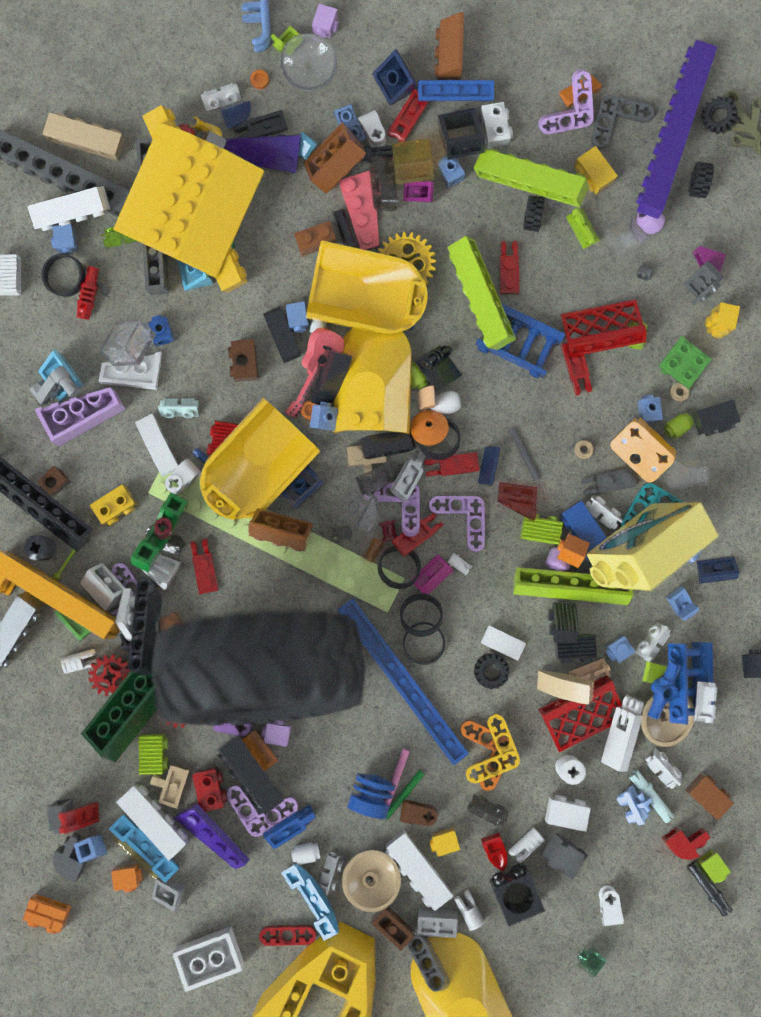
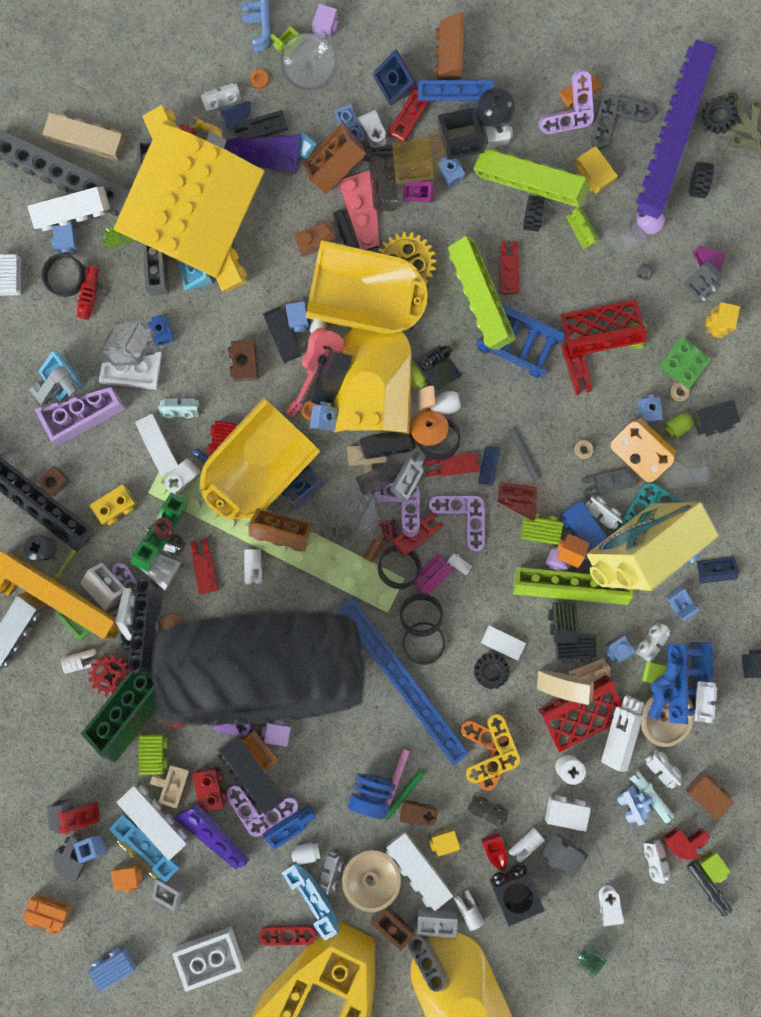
none -> medium blue brick [88,946,137,992]
none -> white hinge [244,549,262,584]
none -> black cylinder [476,87,515,129]
none -> white hinge [644,840,671,884]

